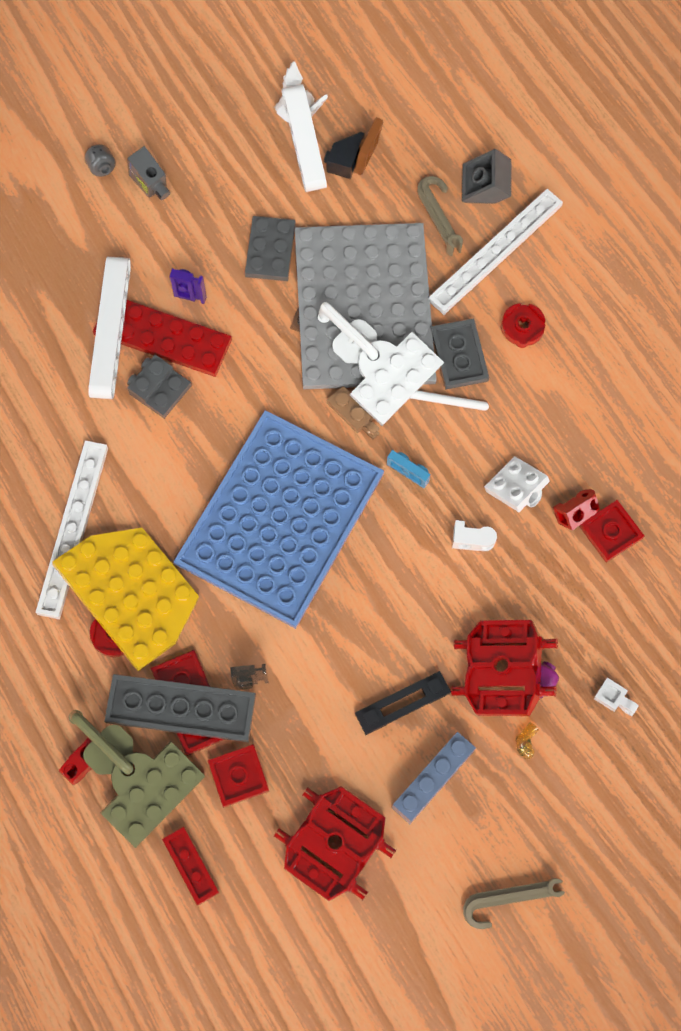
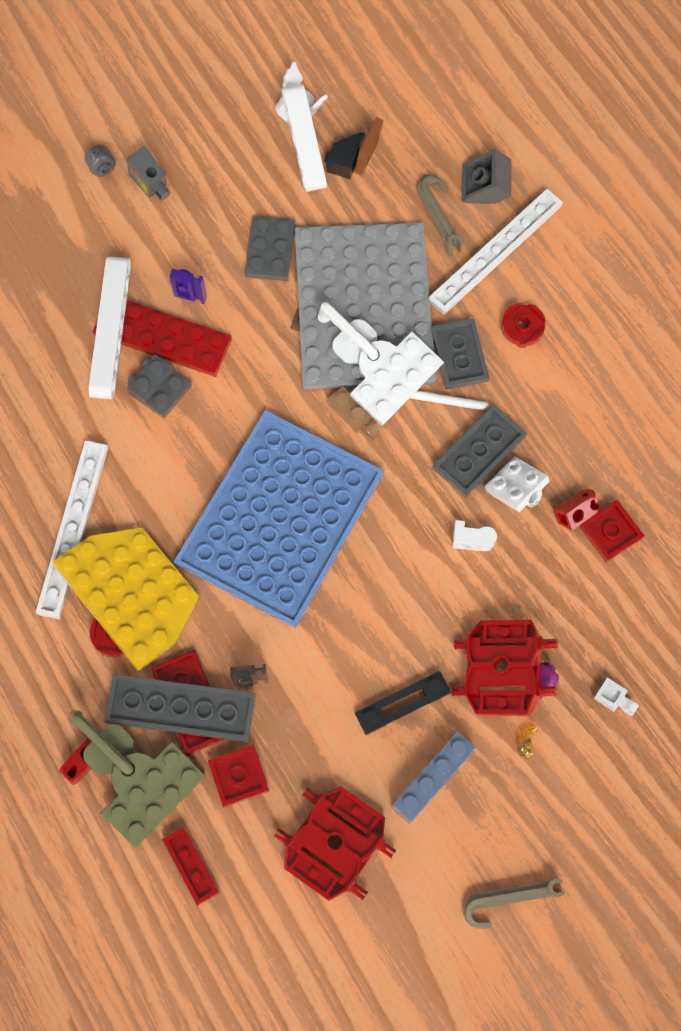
dark azure plate [387,450,431,488] -> none
none -> dark grey plate [432,405,527,498]

